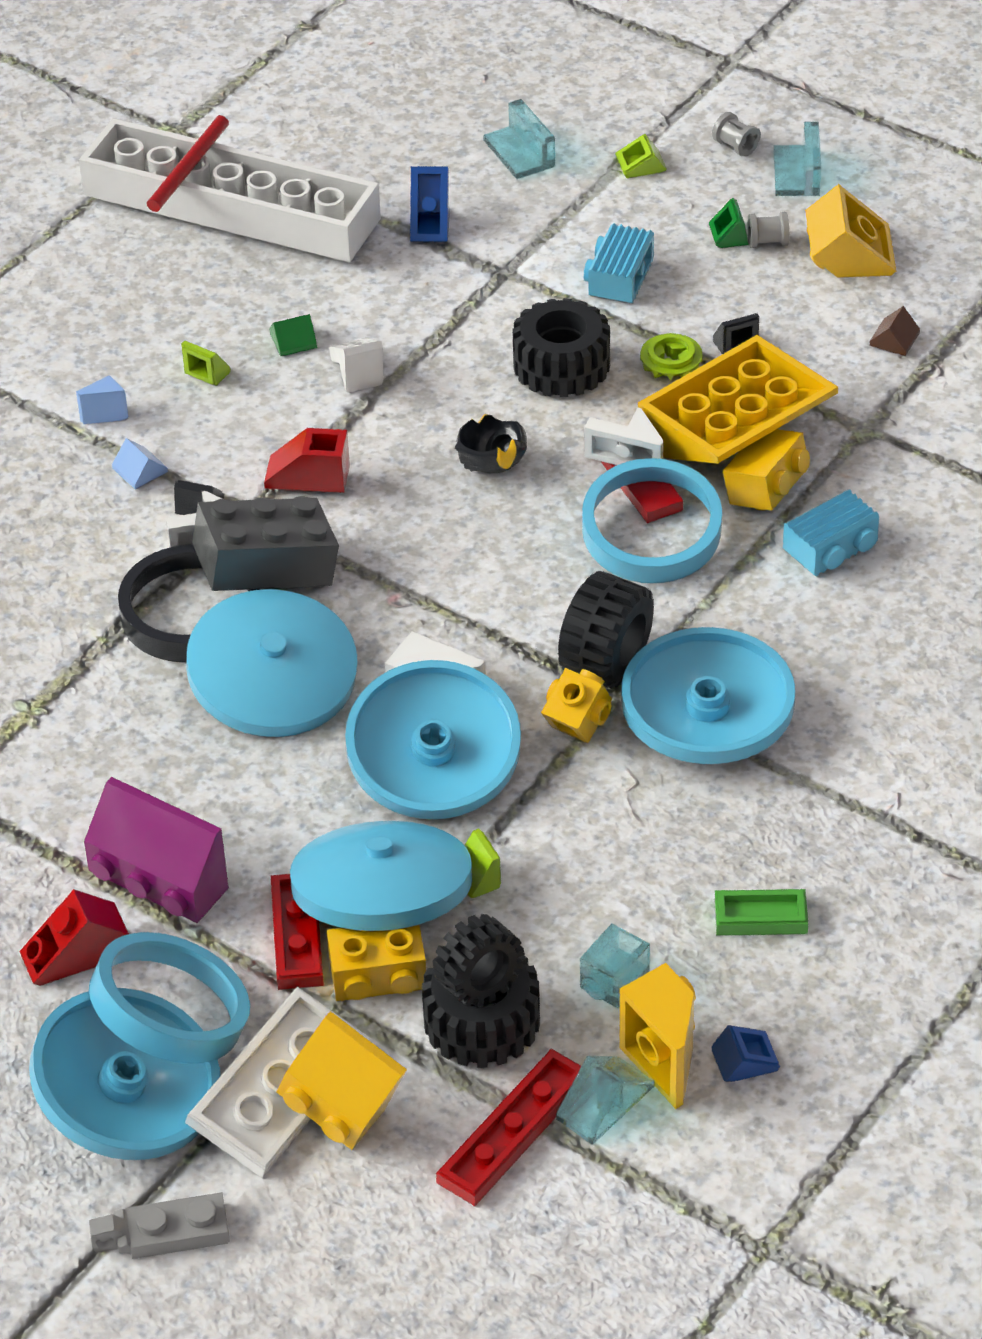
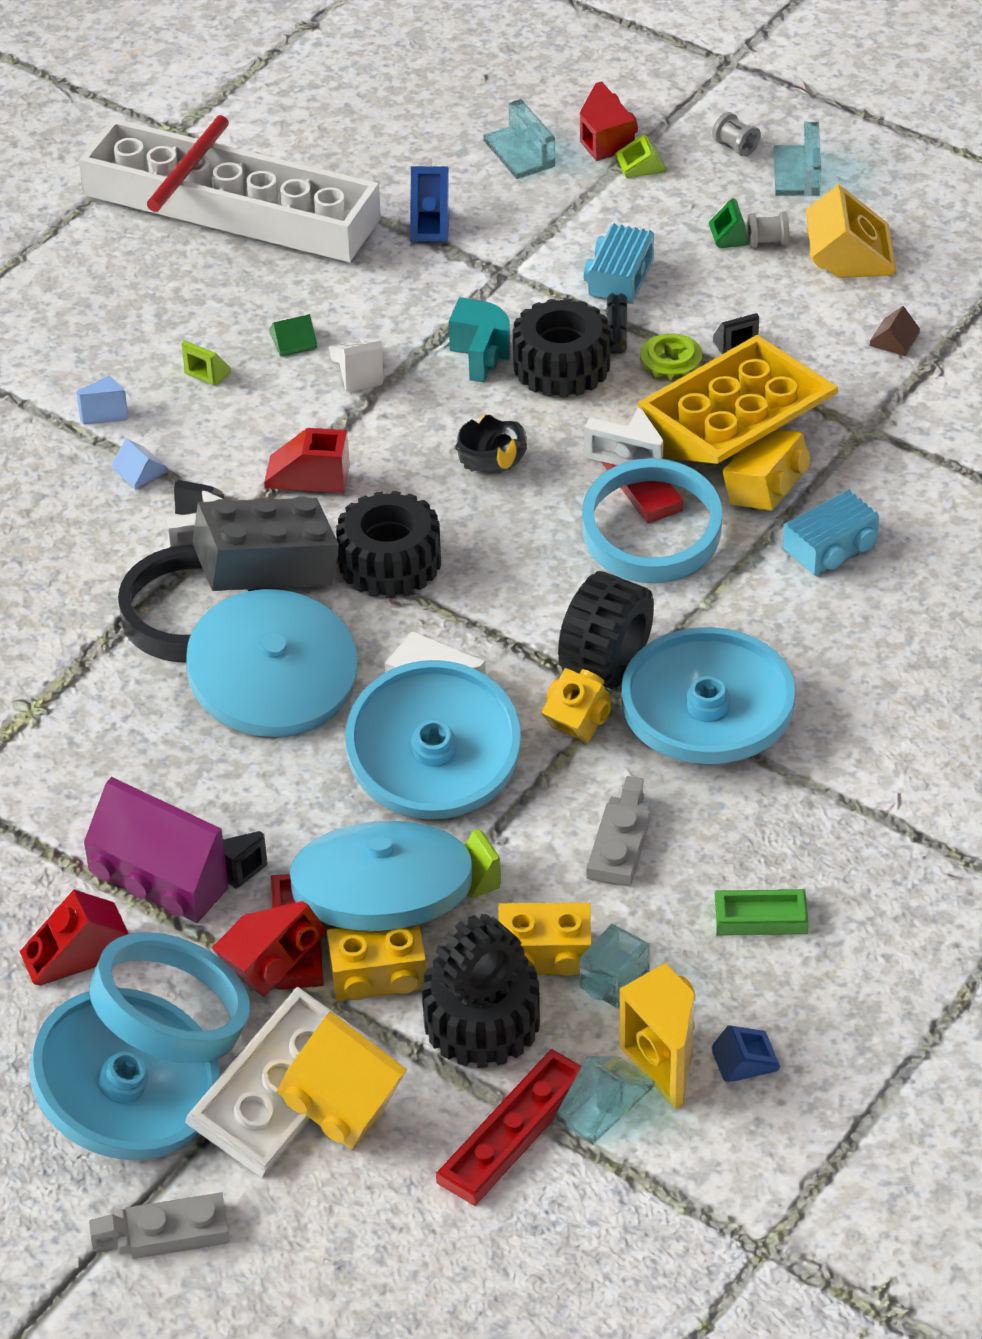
none -> red slope [212,901,327,997]
none -> black slope [223,831,268,889]
none -> black tyre [336,491,441,598]
none -> teal brick [449,297,511,383]
none -> yellow brick [498,903,591,976]
none -> red slope [580,81,638,161]
none -> light grey hinge [586,776,650,886]
none -> black axle [606,293,627,354]

